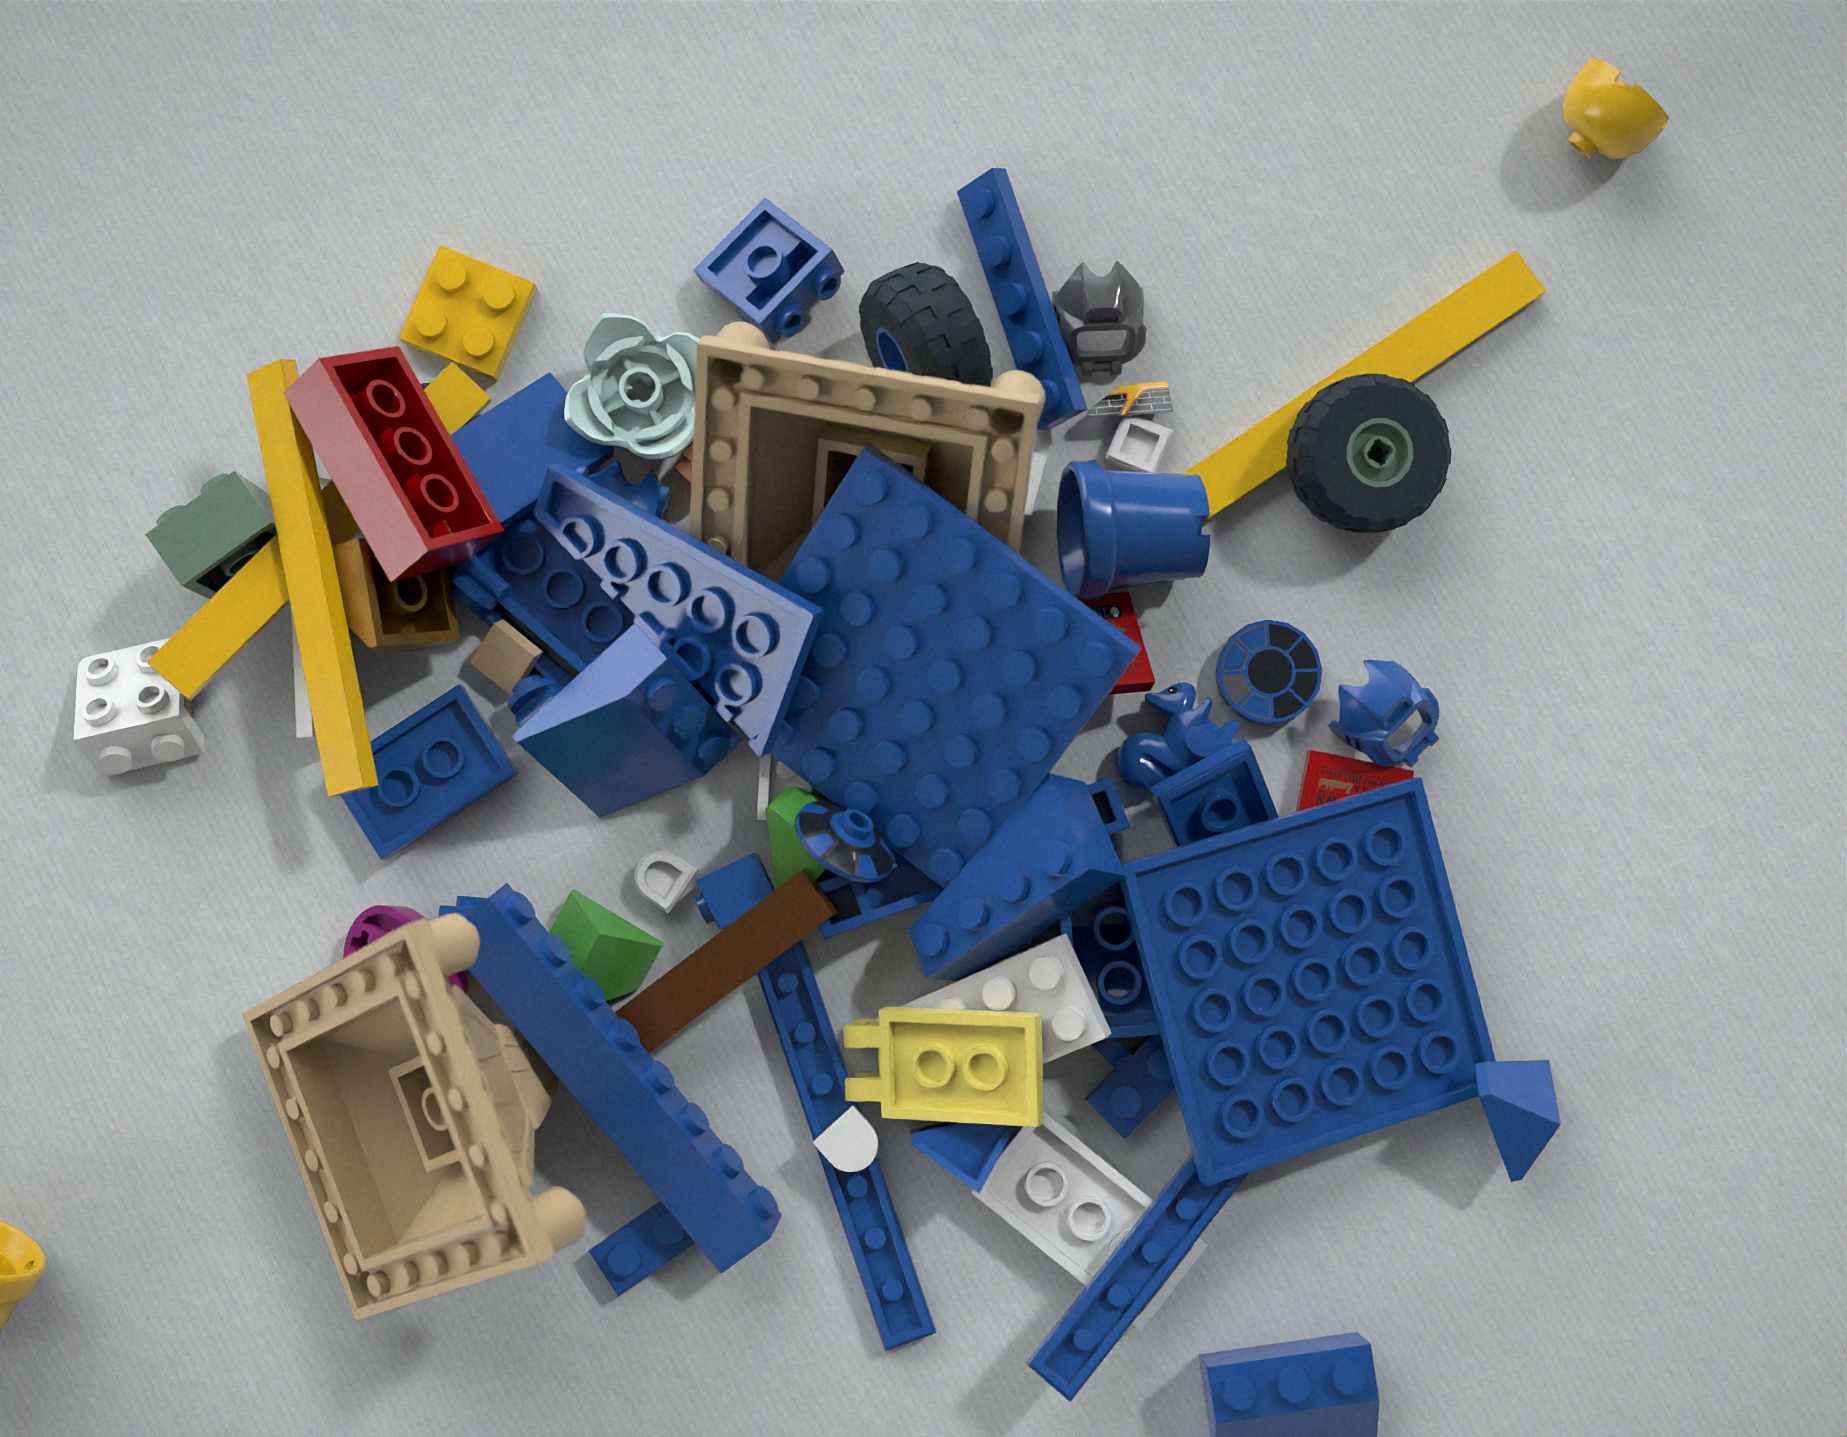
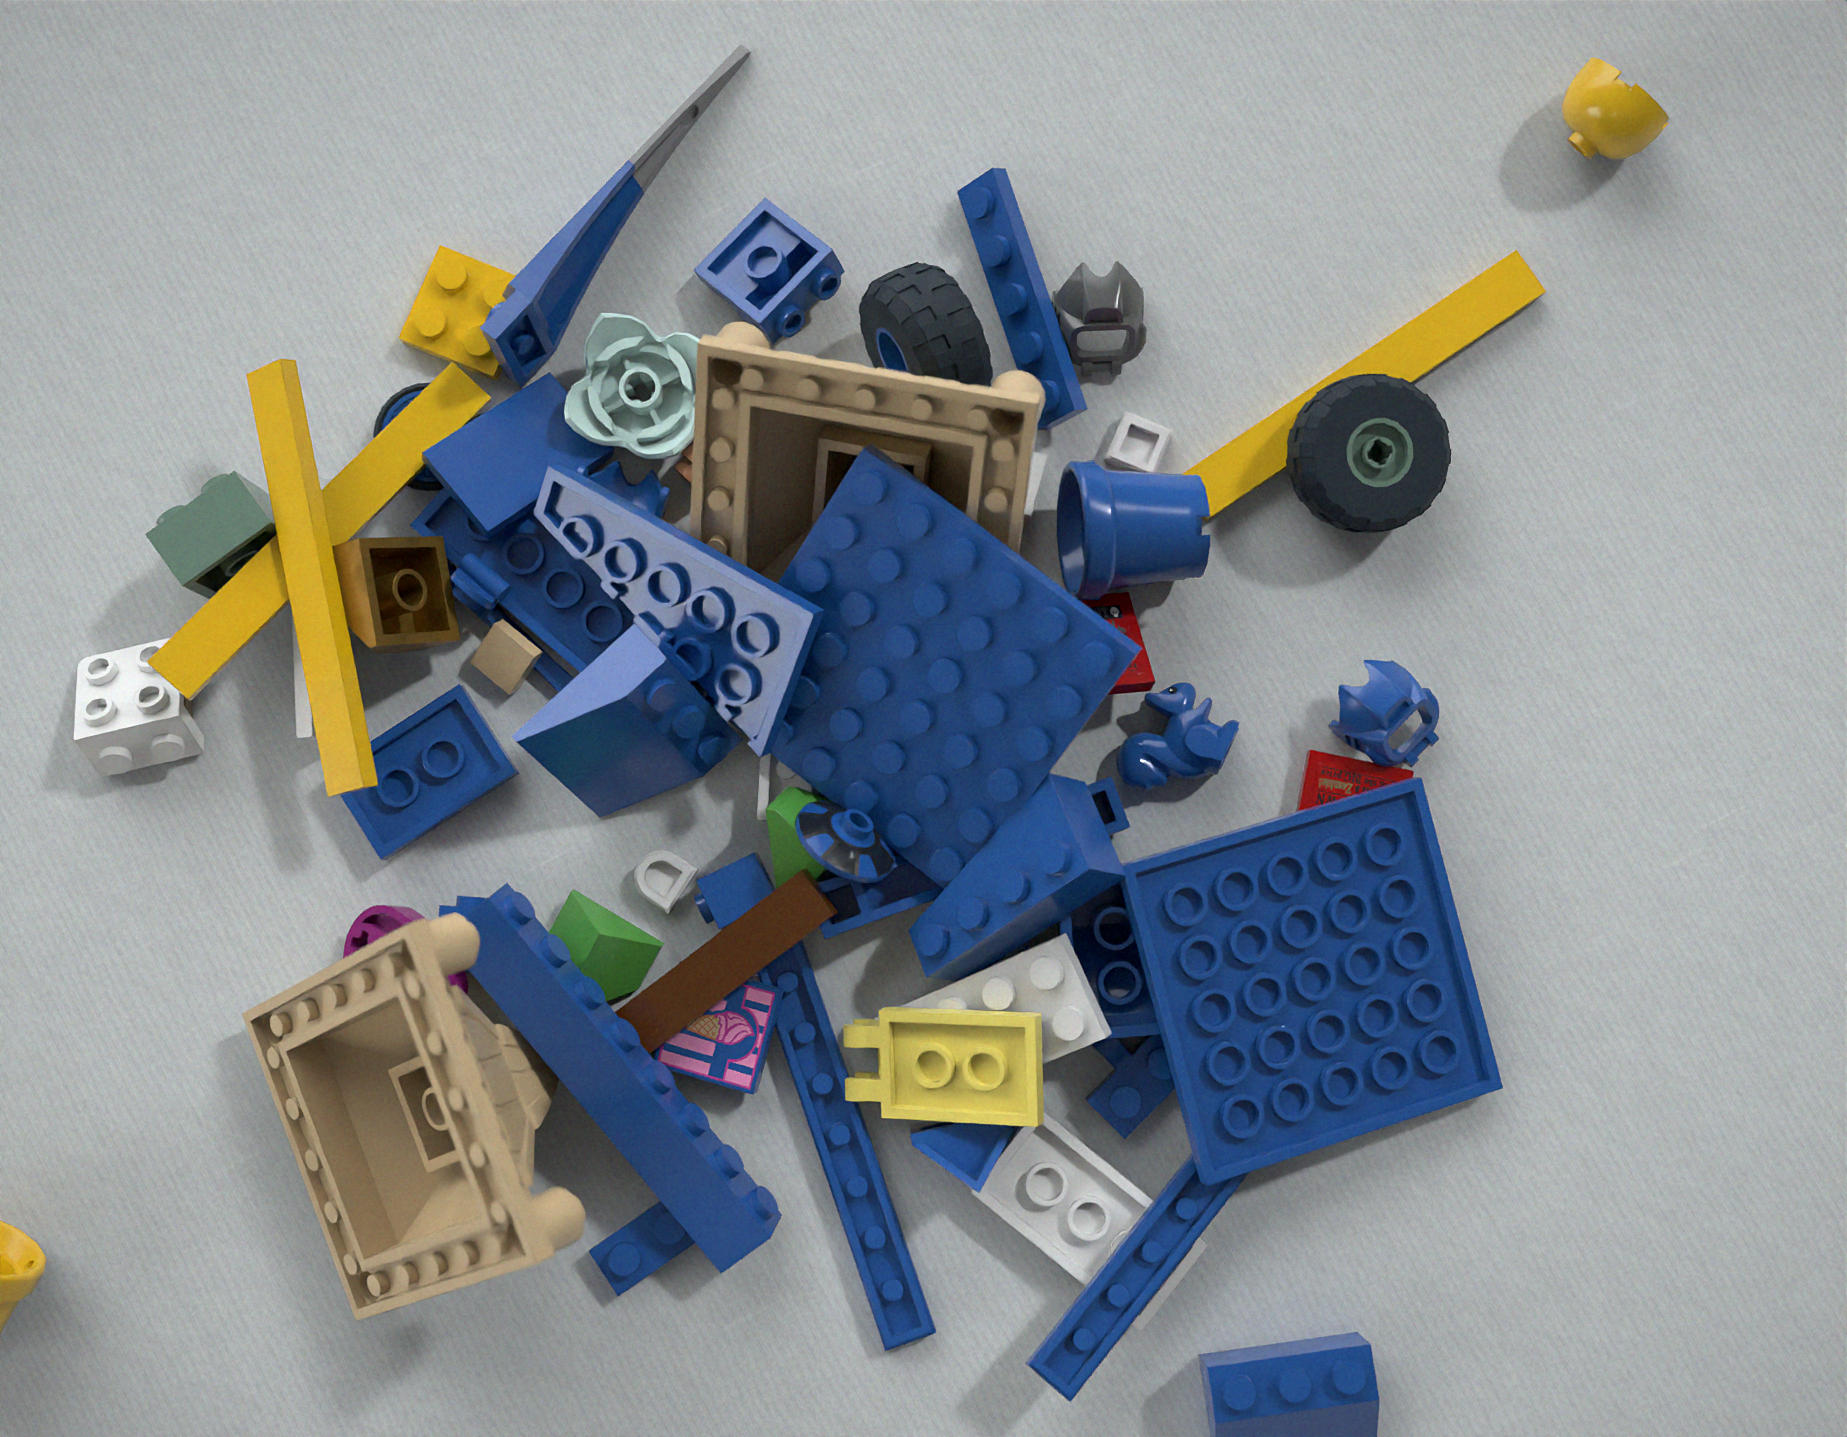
red brick [283,346,504,583] -> none
blue plate [507,675,561,729] -> none
white tile [813,1104,878,1172] -> none
sticker [1087,381,1173,418] -> none
blue tile [1149,738,1279,847] -> none
tile [1215,620,1322,726] -> none
blue slope [1475,1060,1561,1182] -> none
none -> blue plate [480,45,751,388]
none -> tile [654,961,784,1095]

